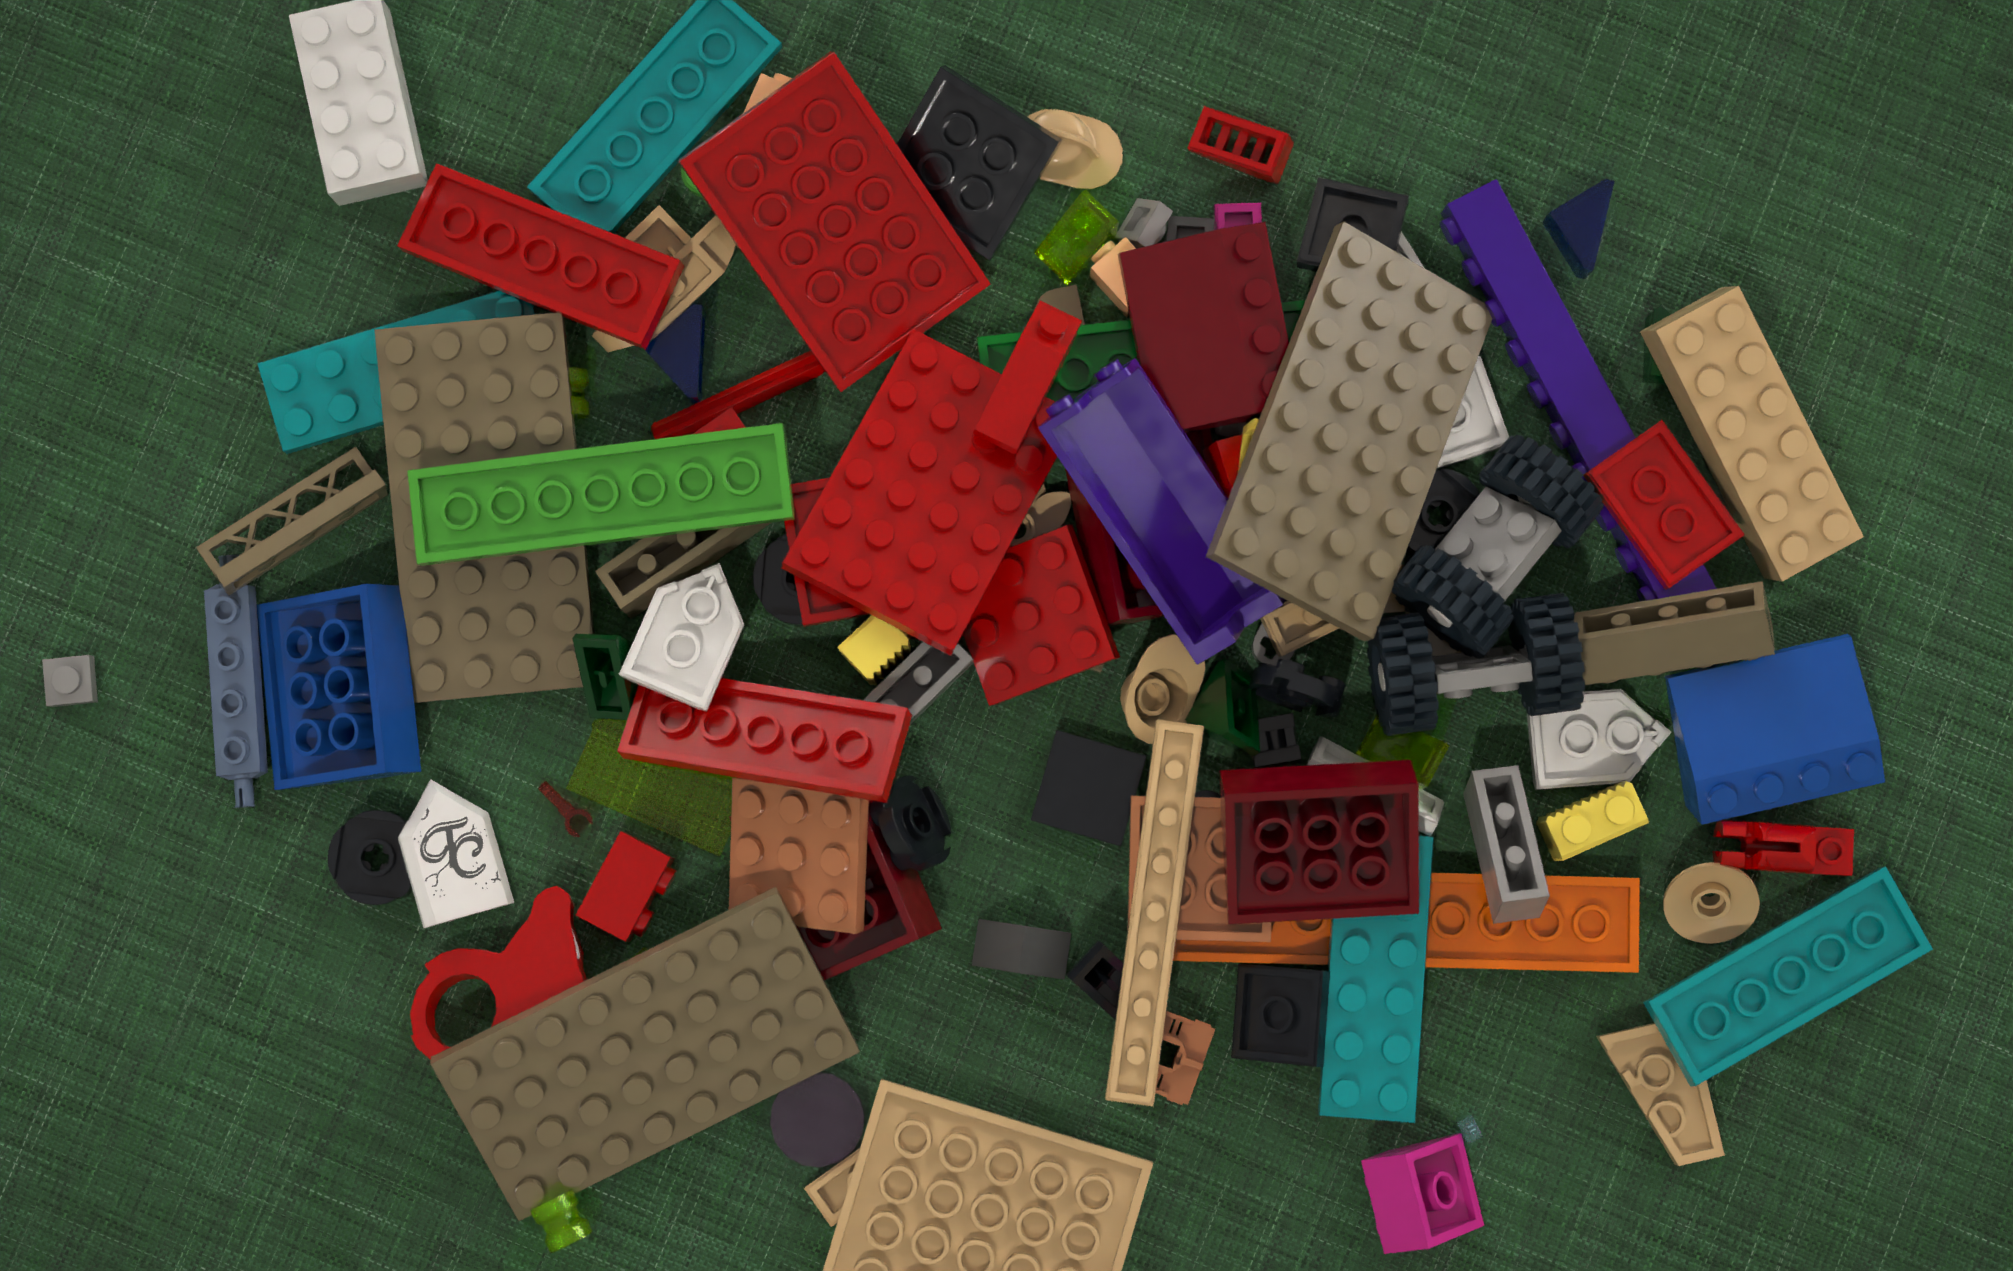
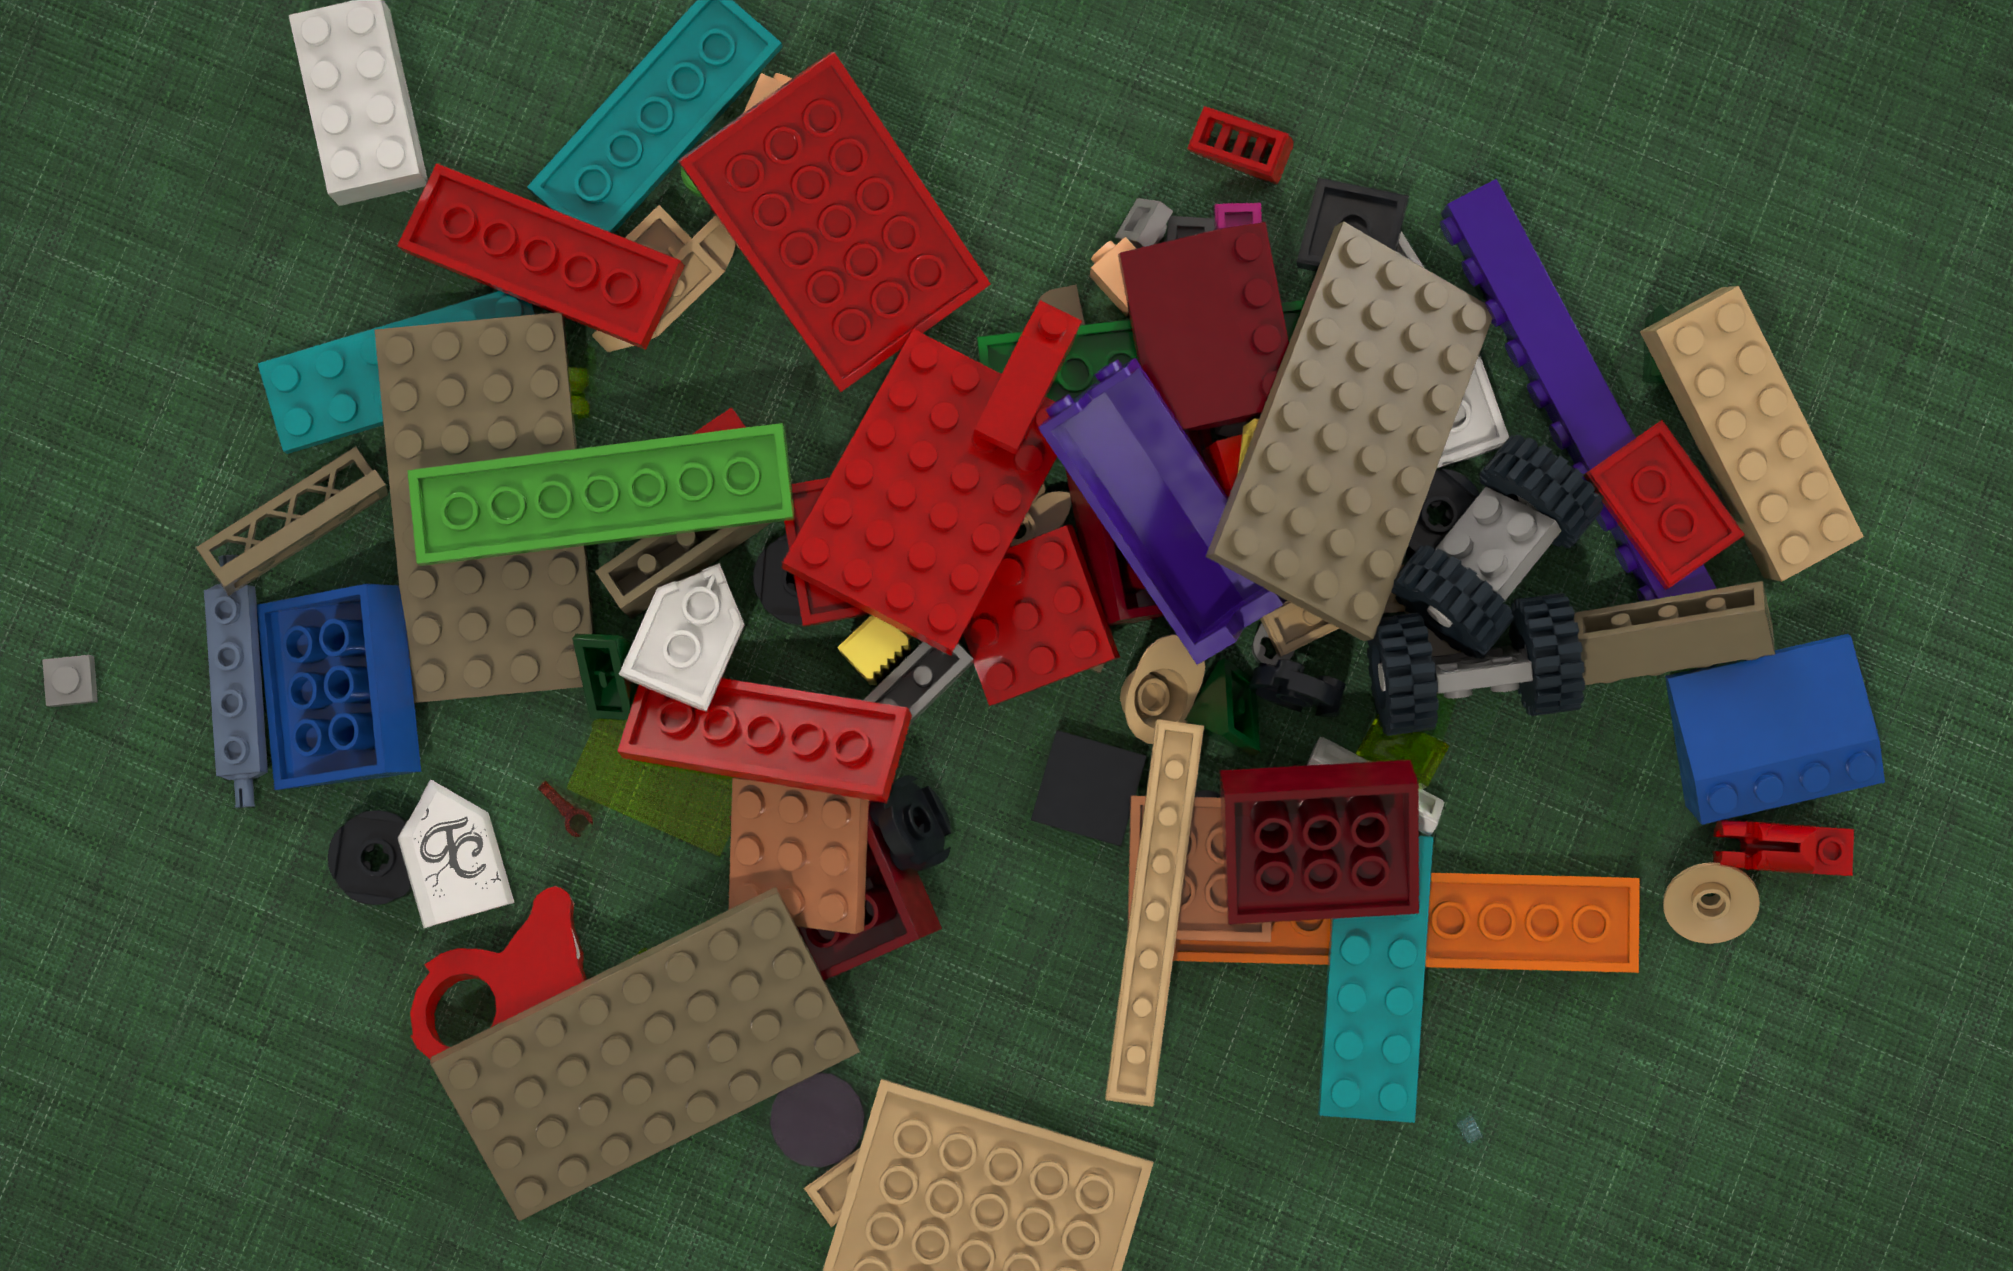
clear neon green wheel [529,1189,593,1254] -> none
red brick [576,831,677,942] -> none
clear blue slope [644,304,706,404] -> none
red axle [651,351,825,439] -> none
black plate [897,65,1063,260] -> none
dark grey slope [972,919,1071,980] -> none
tan piece [1028,109,1123,189] -> none
clear neon green slope [1034,189,1119,285] -> none
black slope [1066,940,1123,1020] -> none
nougat piece [1155,1011,1215,1105] -> none
black tile [1231,964,1330,1067] -> none
black tile [1252,713,1302,768] -> none
dark pink slope [1361,1133,1484,1254] -> none
light grey brick [1463,765,1550,924] -> none
white tile [1527,689,1671,790] -> none
light yellow brick [1537,781,1649,861] -> none
clear blue slope [1542,179,1615,279] -> none
tan wing [1596,1023,1725,1166] -> none
teal plate [1643,866,1933,1086] -> none

